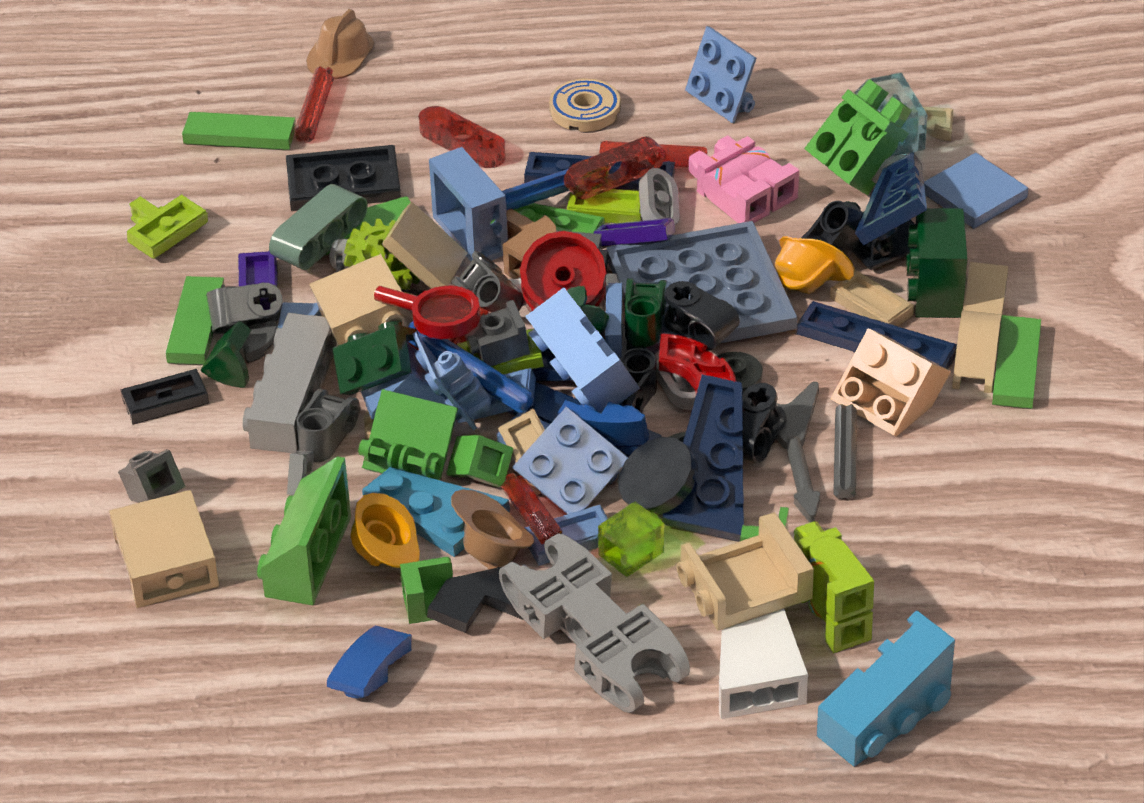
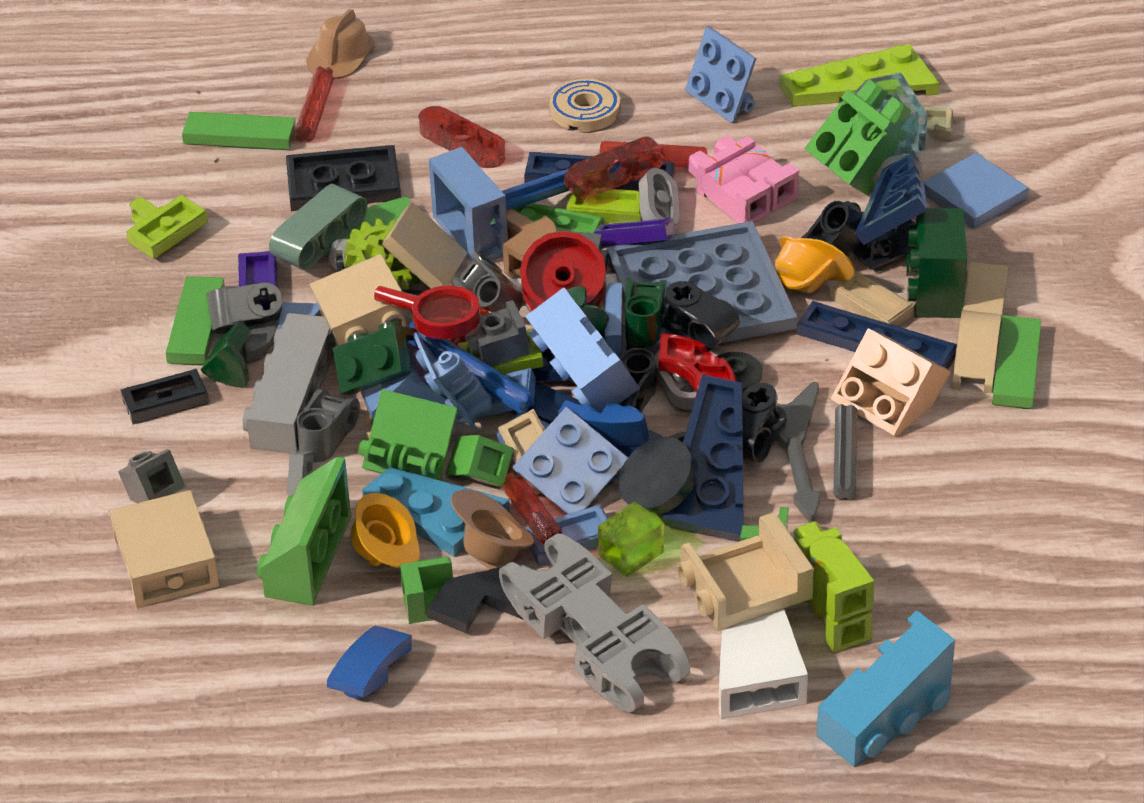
none -> lime wing [779,44,939,107]

